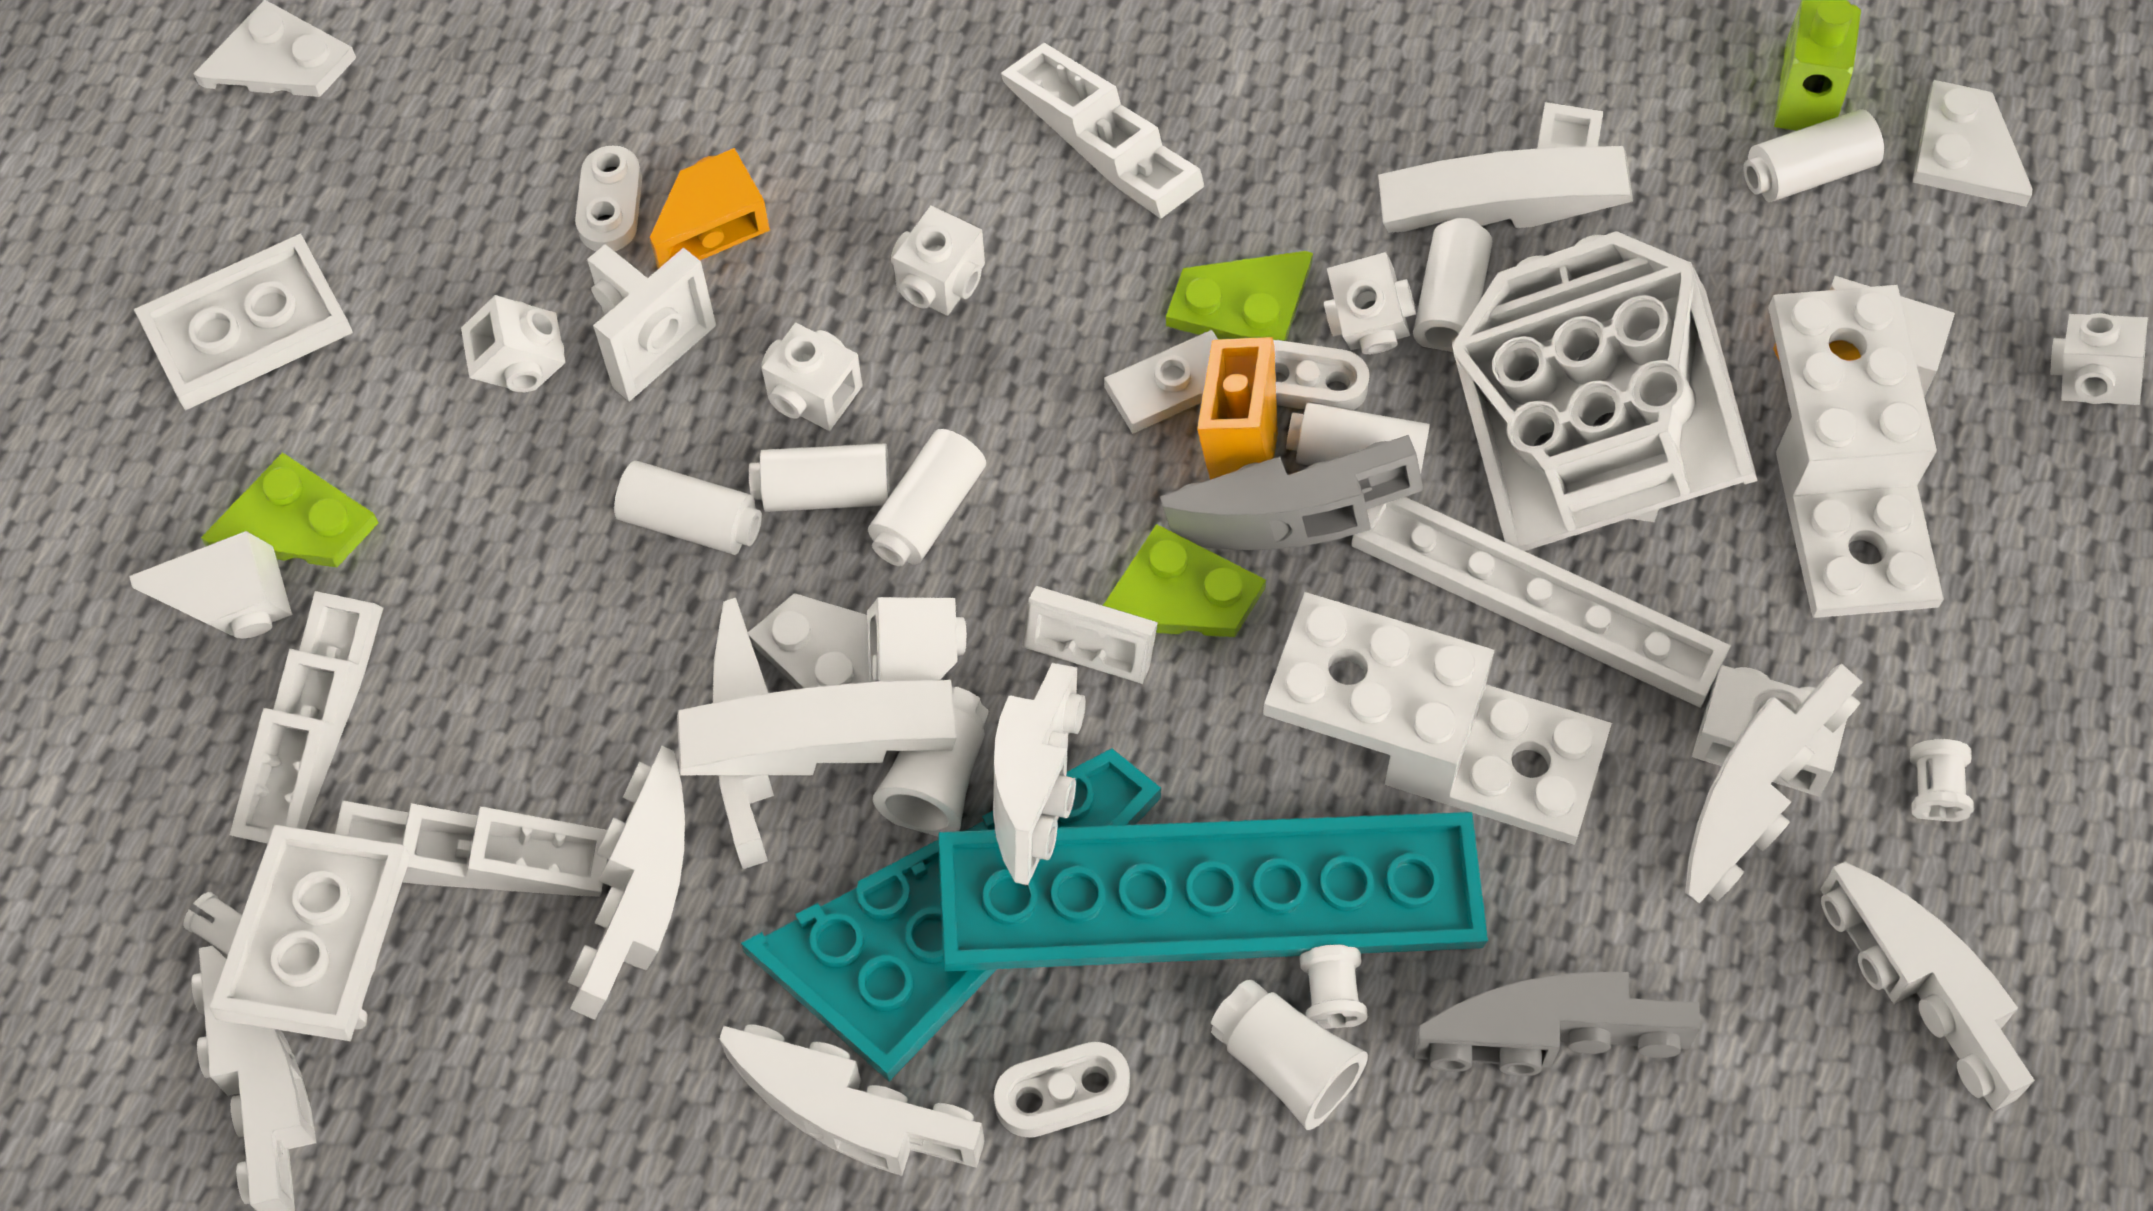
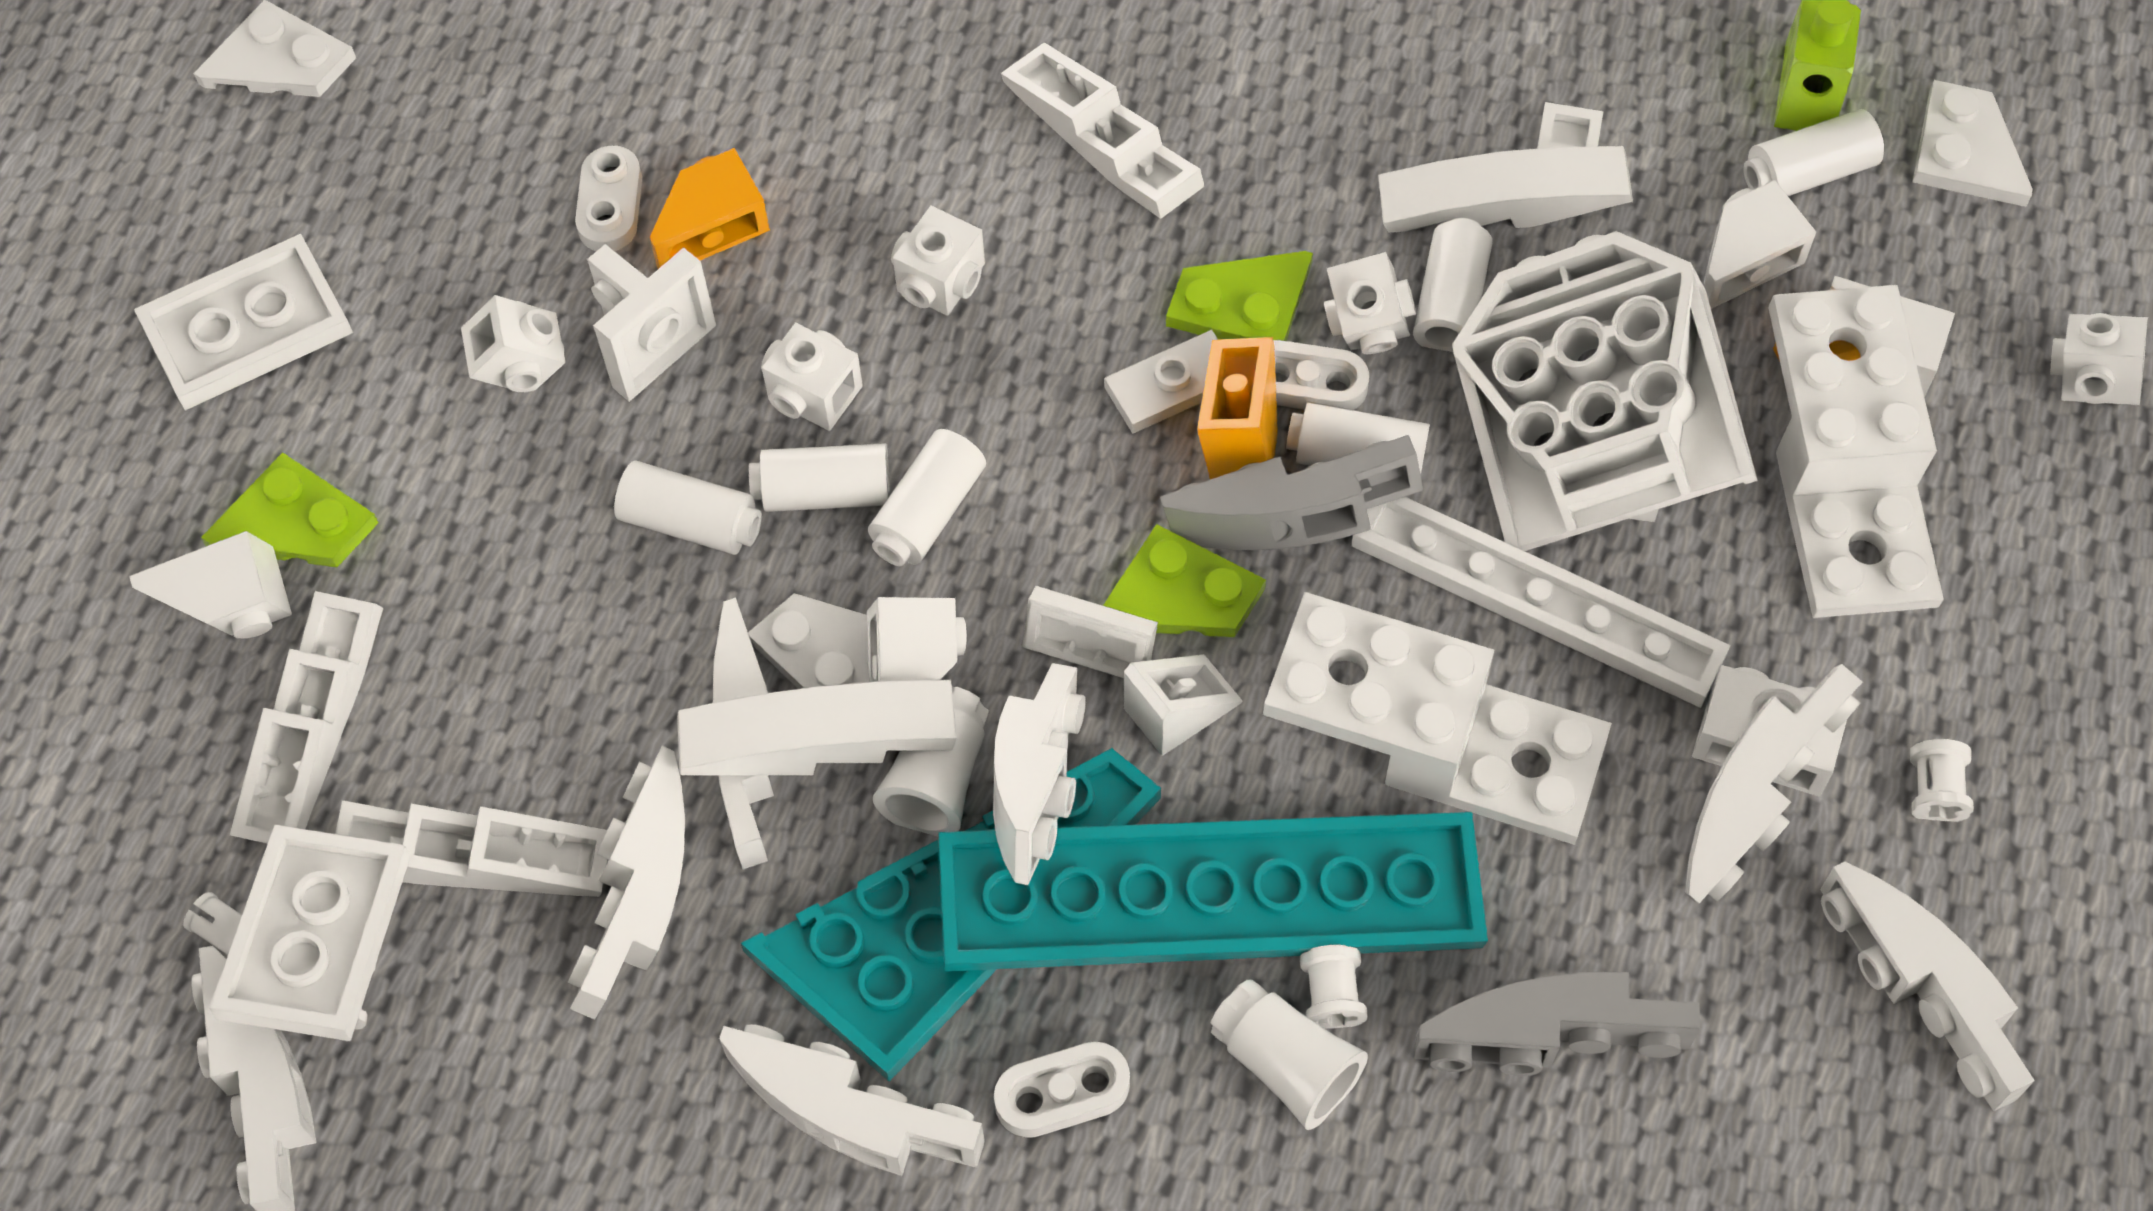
none -> white slope [1124,654,1242,756]
none -> white slope [1703,180,1816,309]

